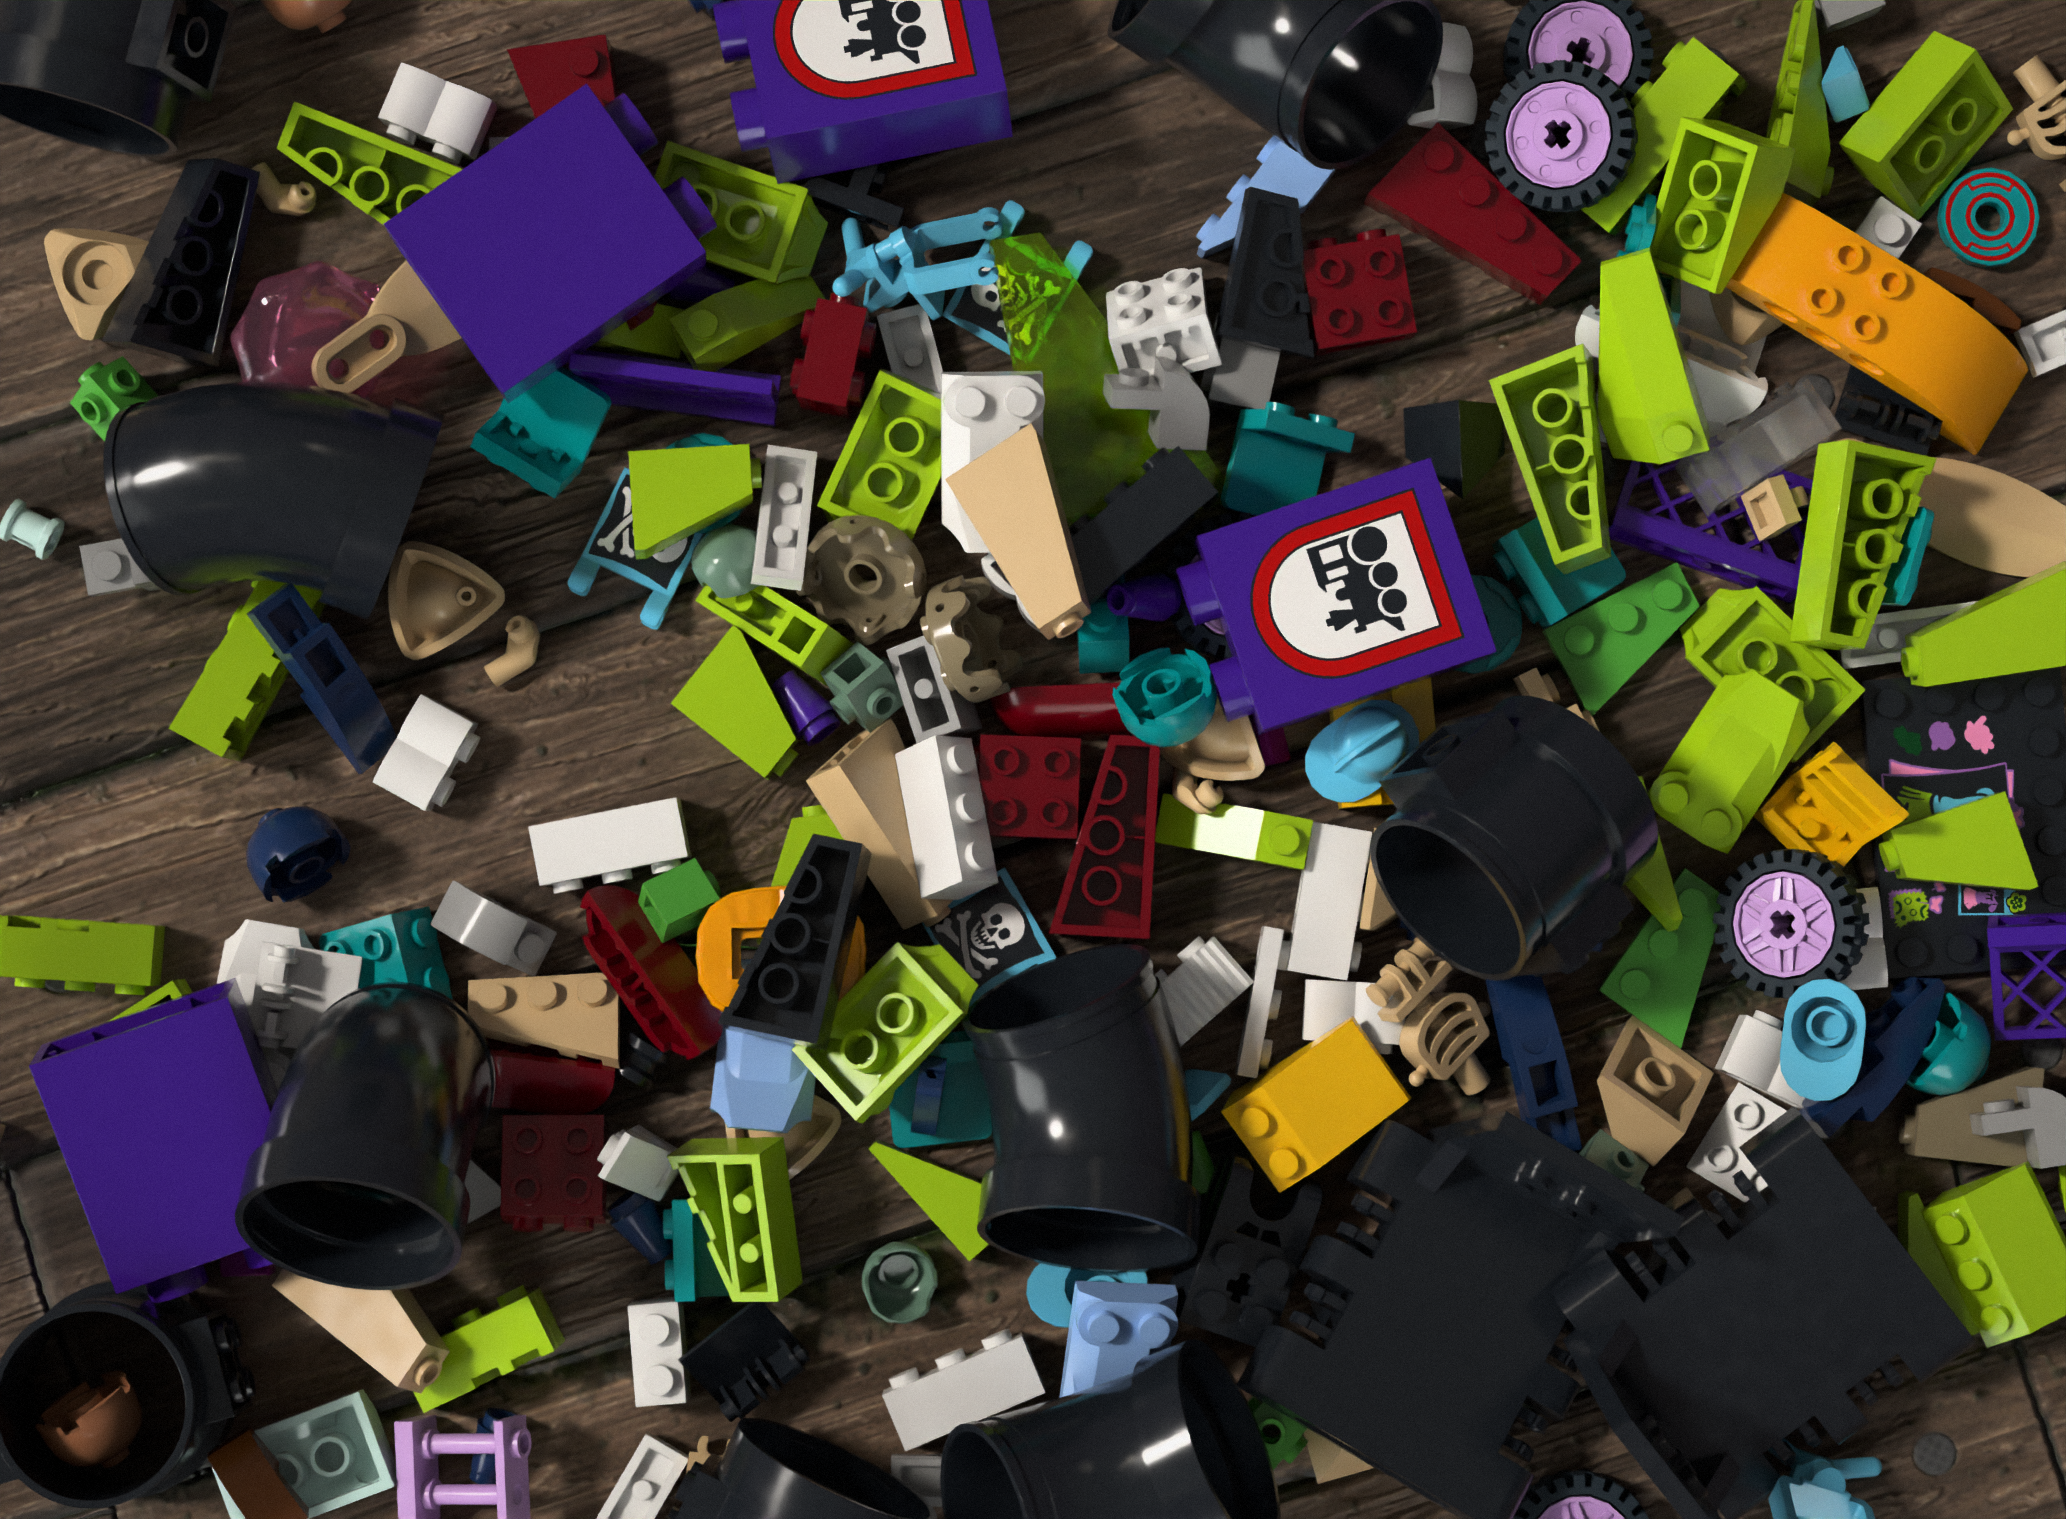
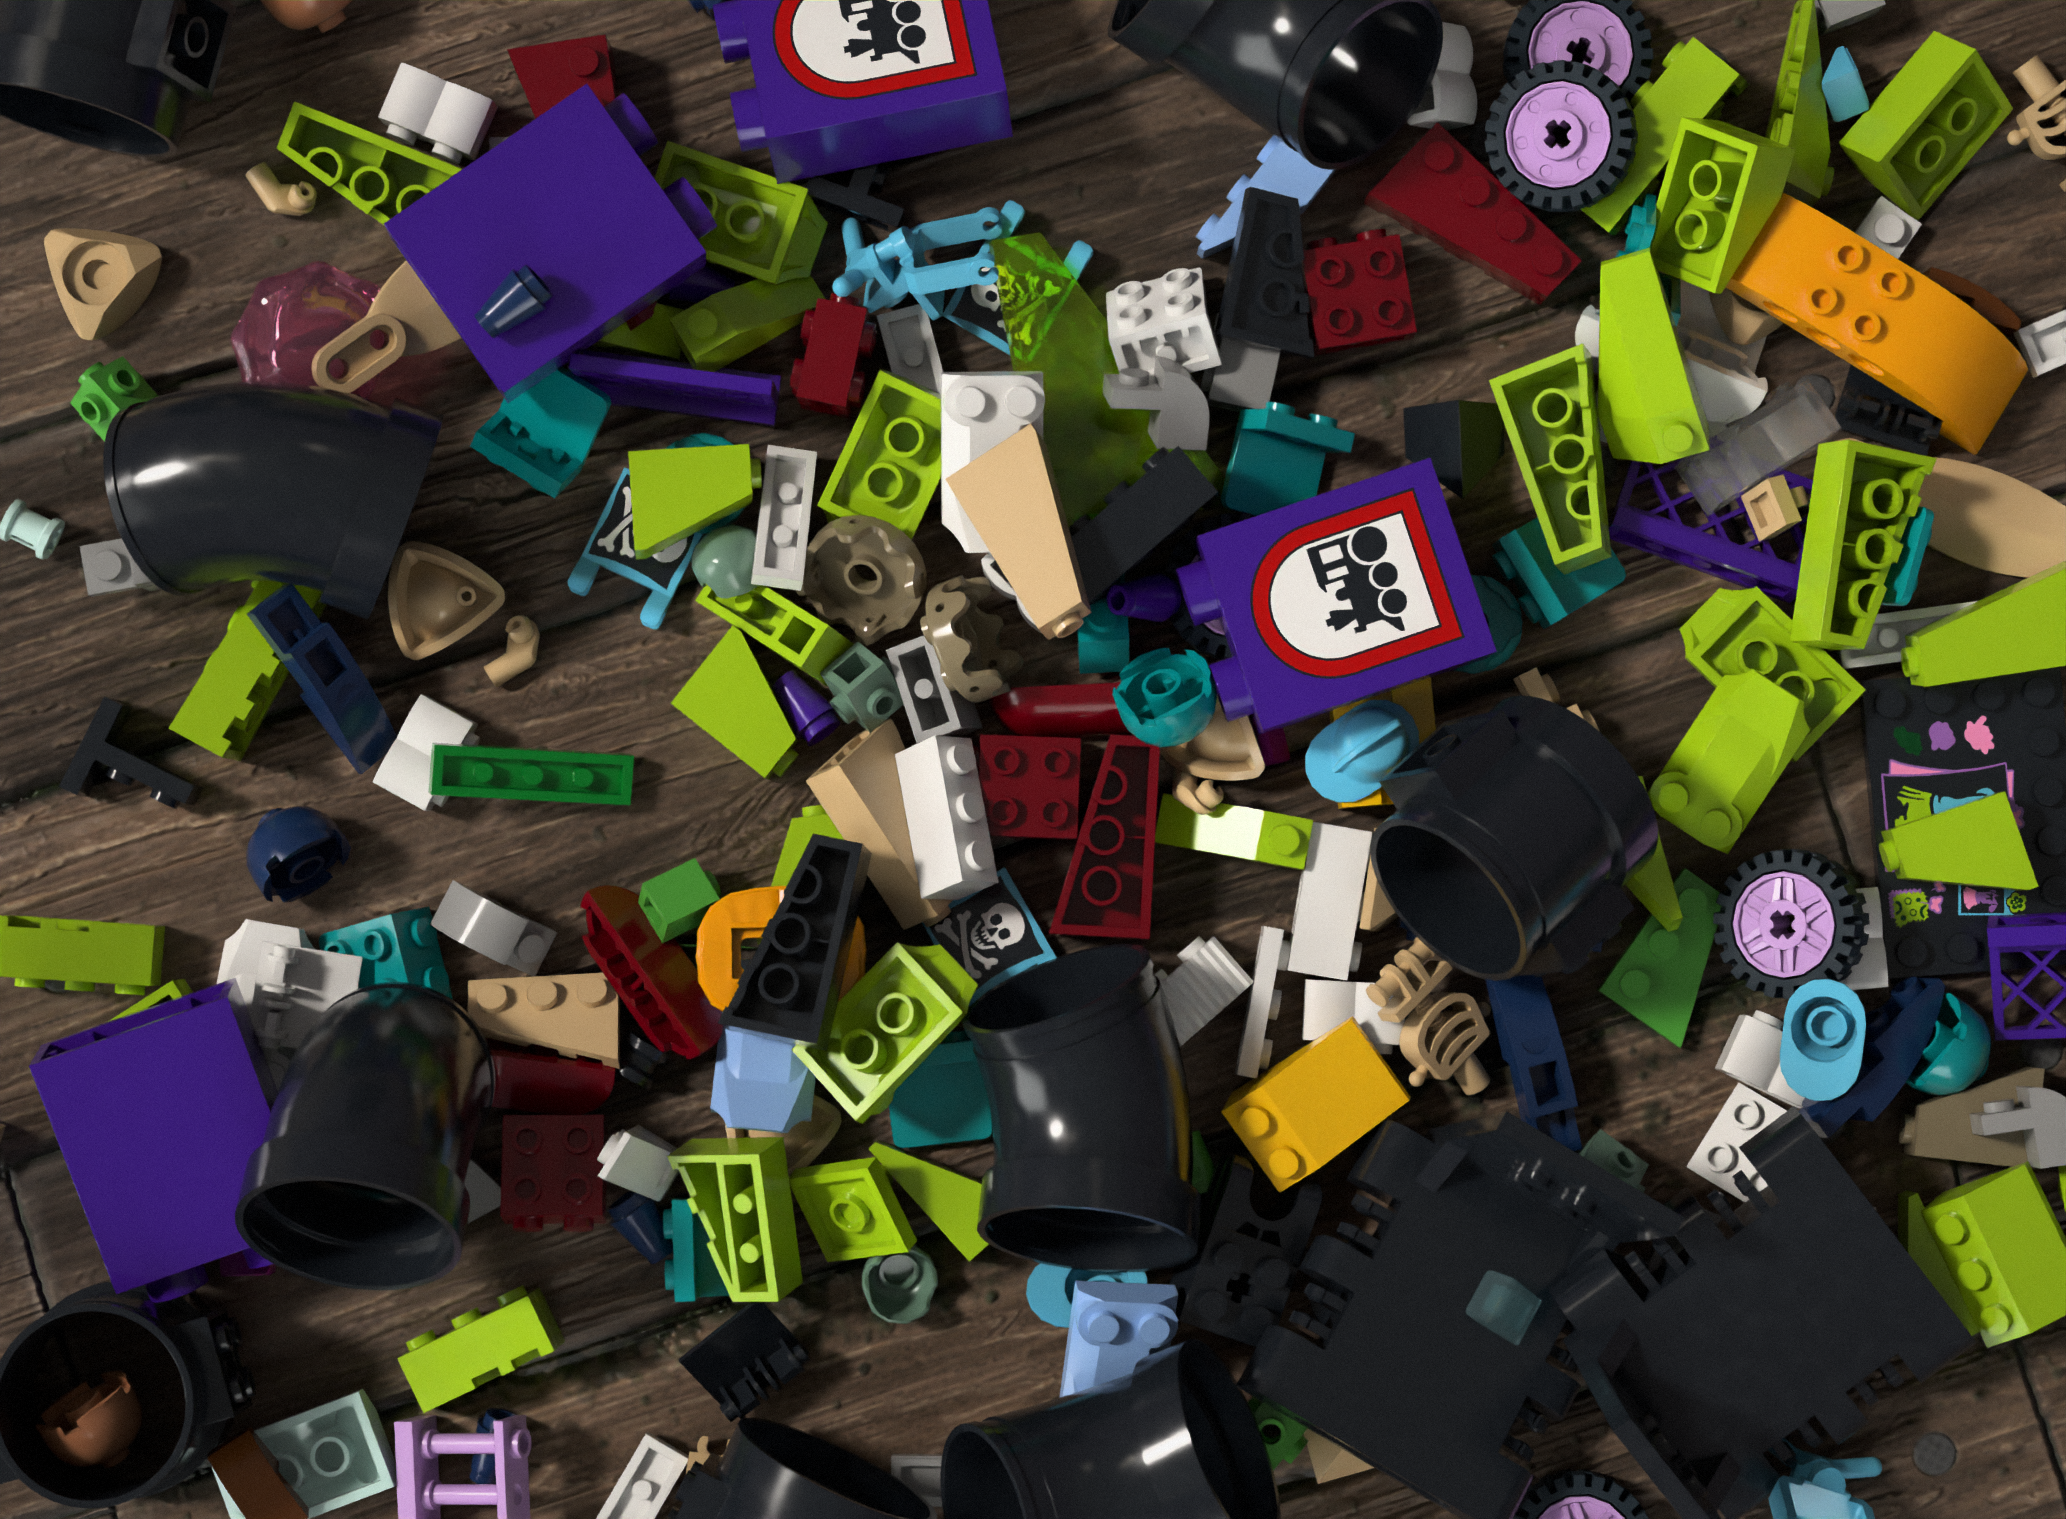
black wedge [102,158,260,367] -> none
tan slope [272,1269,450,1394] -> none
white brick [528,797,692,894] -> none
white brick [628,1297,691,1407] -> none
white brick [882,1329,1045,1452] -> none
dark blue piece [911,1055,947,1136] -> none
medium azure slope [1185,1069,1232,1121] -> none
bright green wing [1542,562,1700,716] -> none
tan slope [1597,1015,1714,1167] -> none
yellow plate [1754,742,1909,867] -> none
teal tile [1937,167,2040,269] -> none
none -> black bracket [59,697,203,809]
none -> green plate [428,743,634,805]
none -> dark blue cone [474,264,553,339]
none -> lime tile [789,1157,917,1262]
none -> clear light blue slope [1466,1270,1542,1345]

